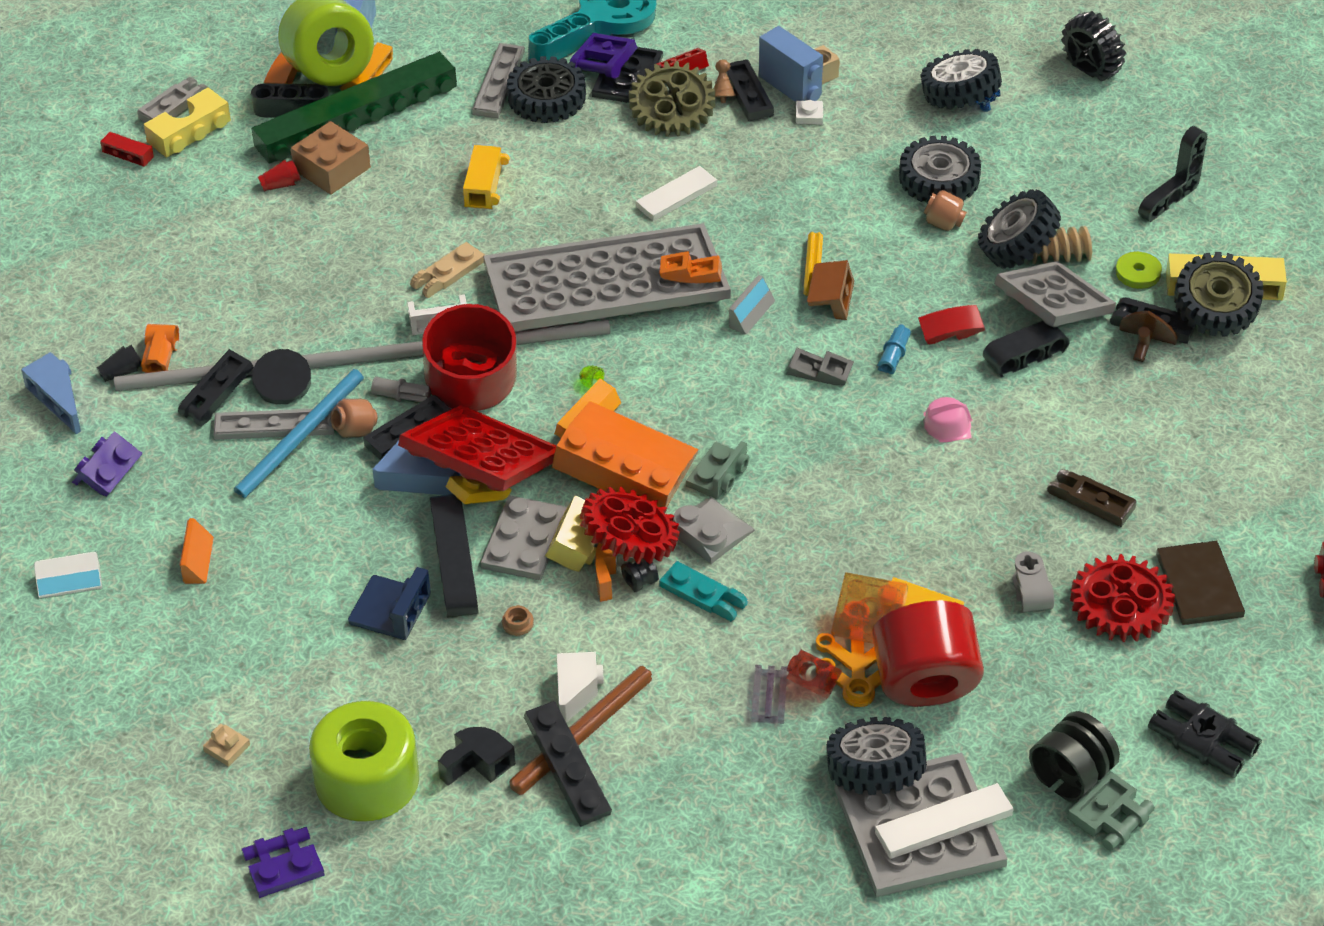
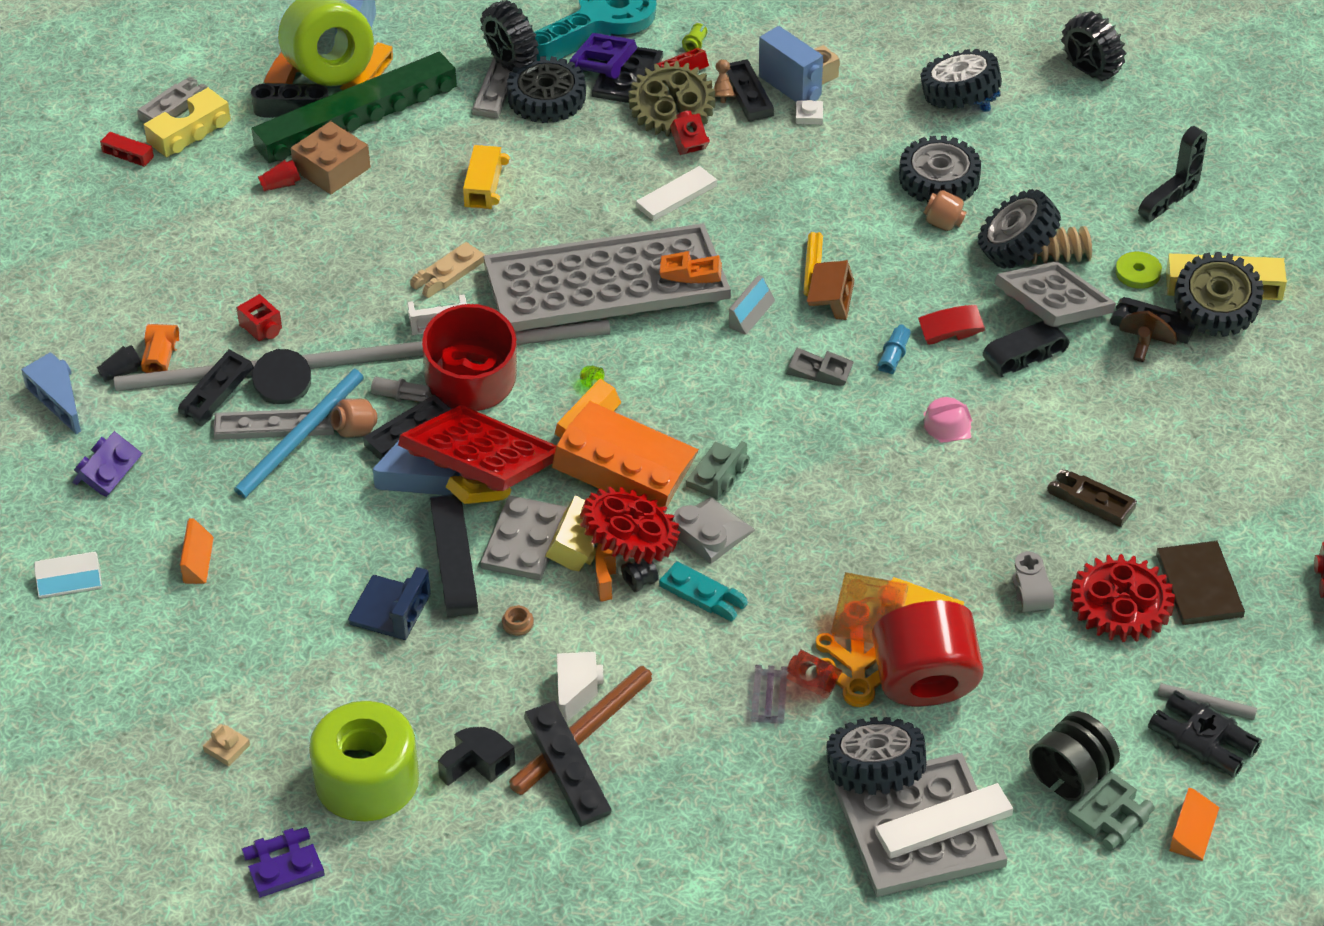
none -> red brick [236,294,282,341]
none -> black gear [480,0,539,71]
none -> red brick [670,111,710,155]
none -> lime pin [682,23,708,52]
none -> light grey bar [1158,683,1257,720]
none -> orange slope [1169,787,1220,861]

